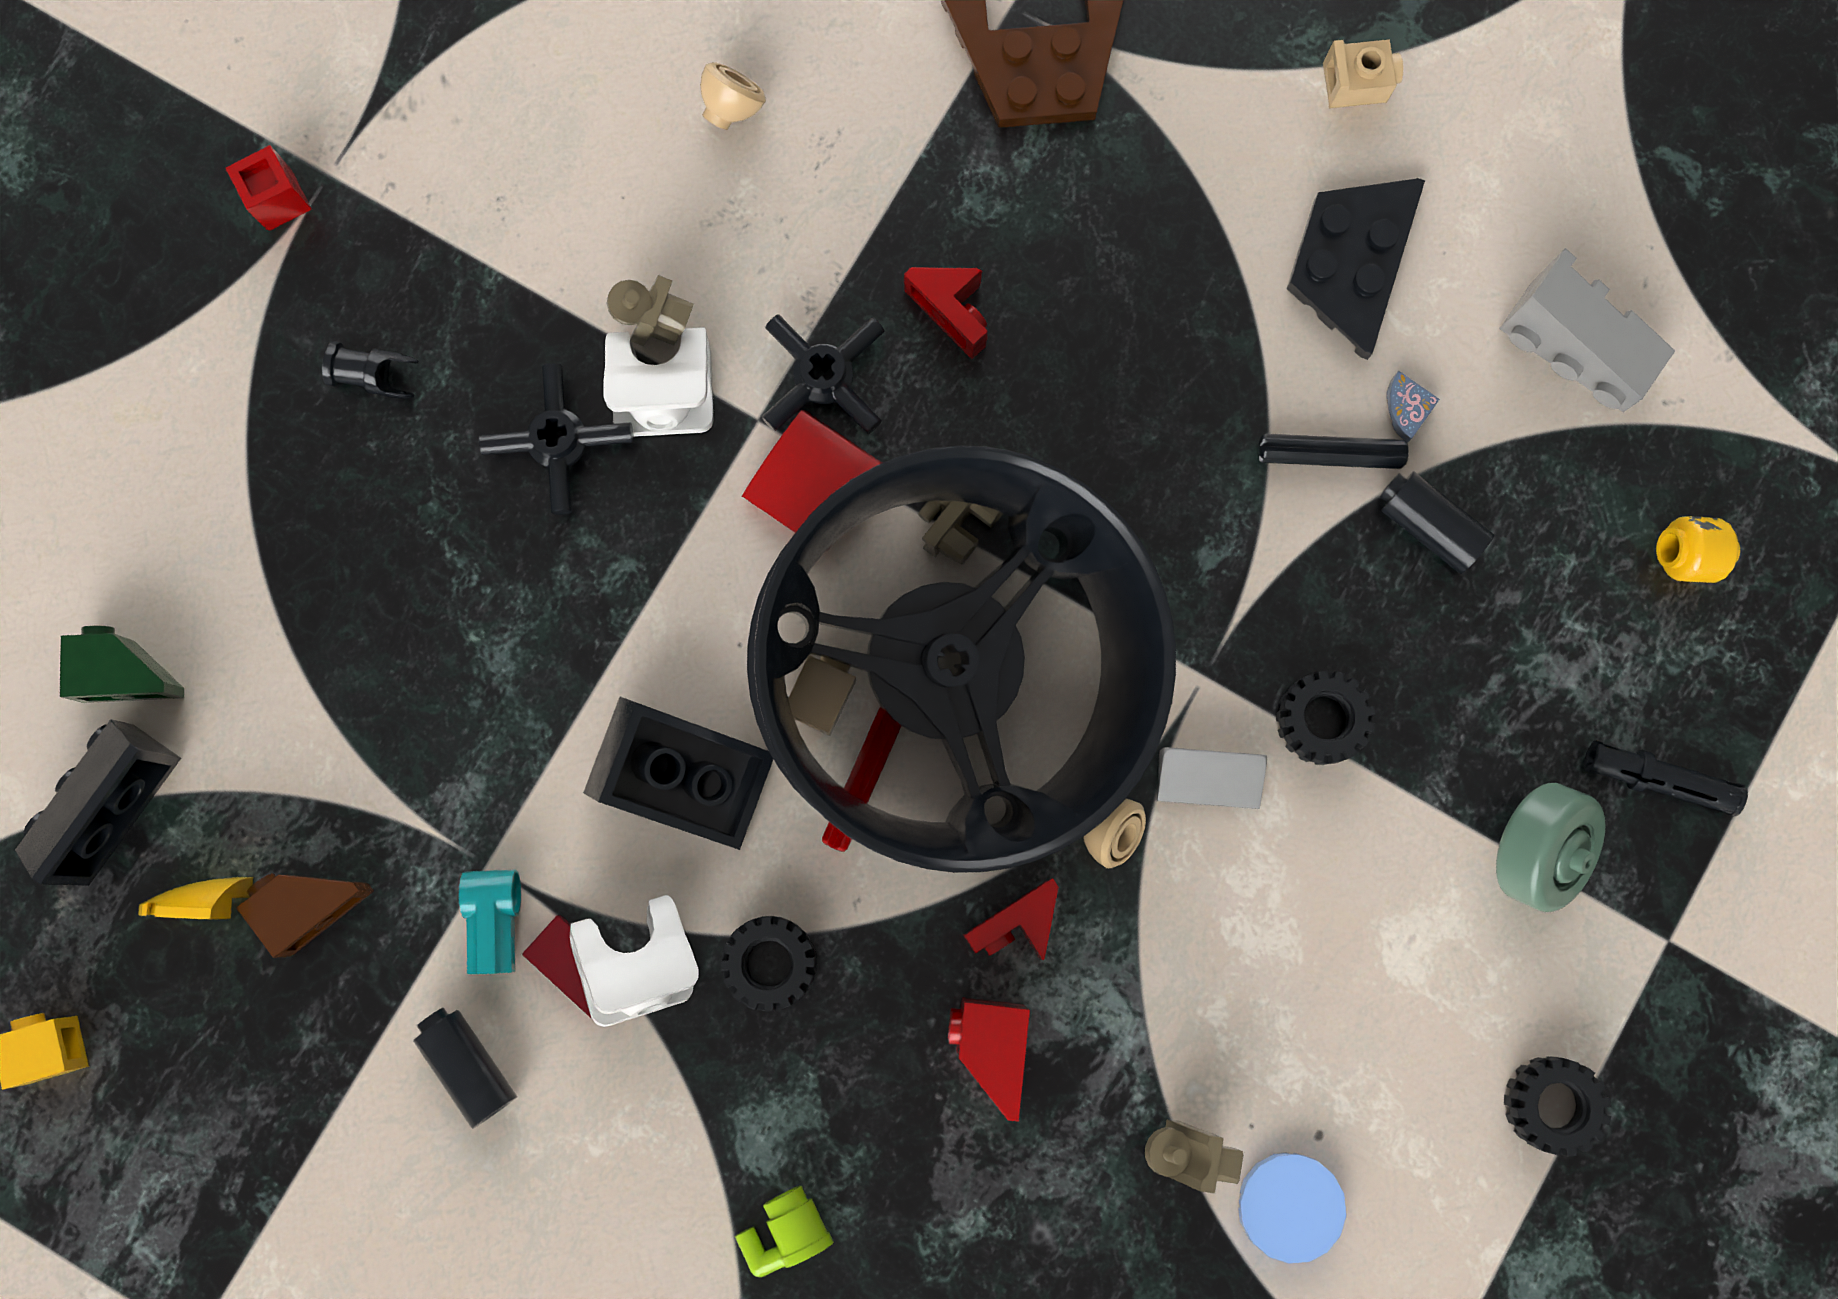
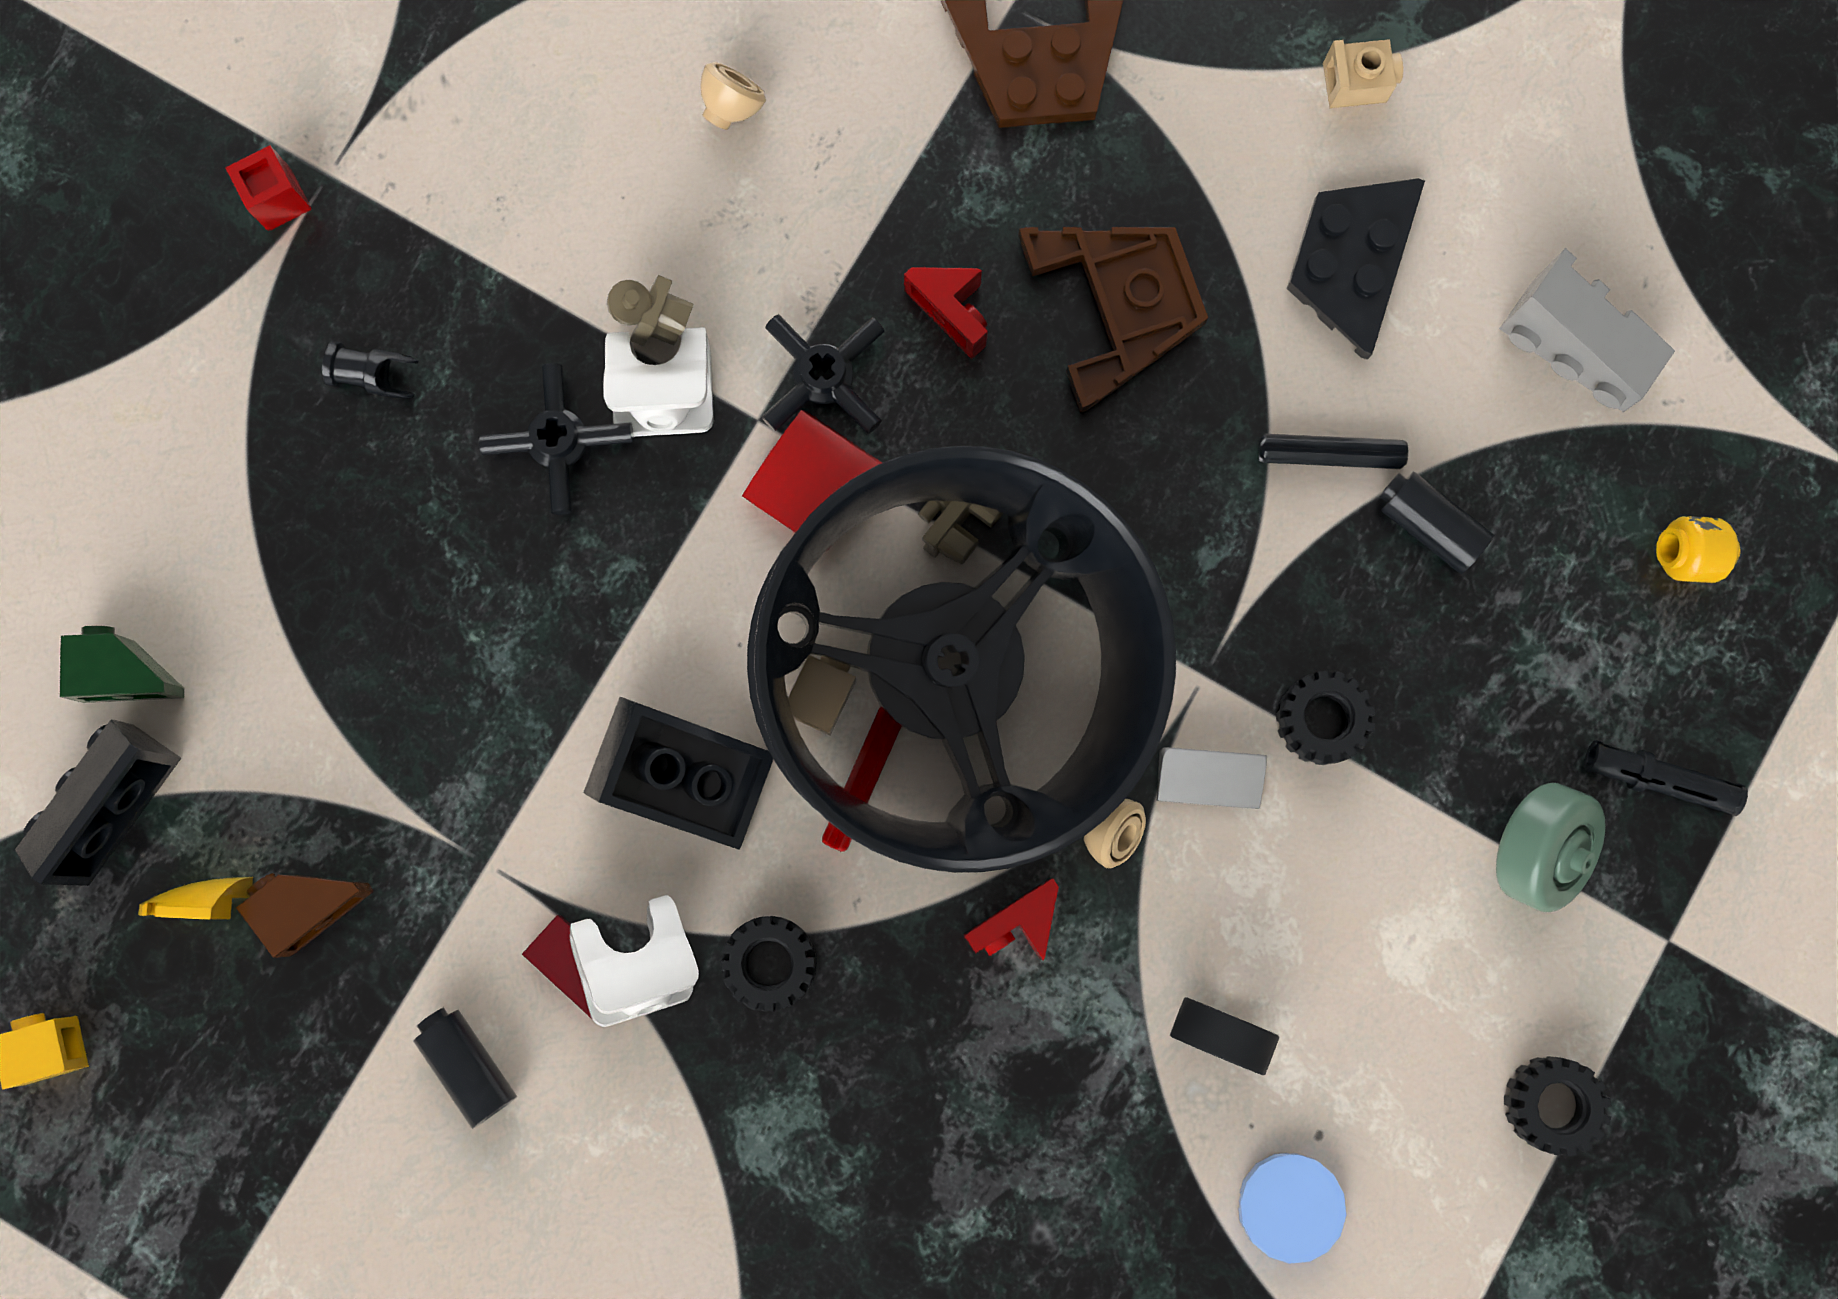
teal piece [459,870,521,974] -> none
lime piece [735,1185,834,1277] -> none
red slope [948,997,1030,1122] -> none
dark tan hips [1145,1119,1244,1194] -> none
sand blue tile [1387,371,1440,443] -> none
none -> reddish brown wing [1018,227,1208,412]
none -> black tyre [1170,997,1279,1075]

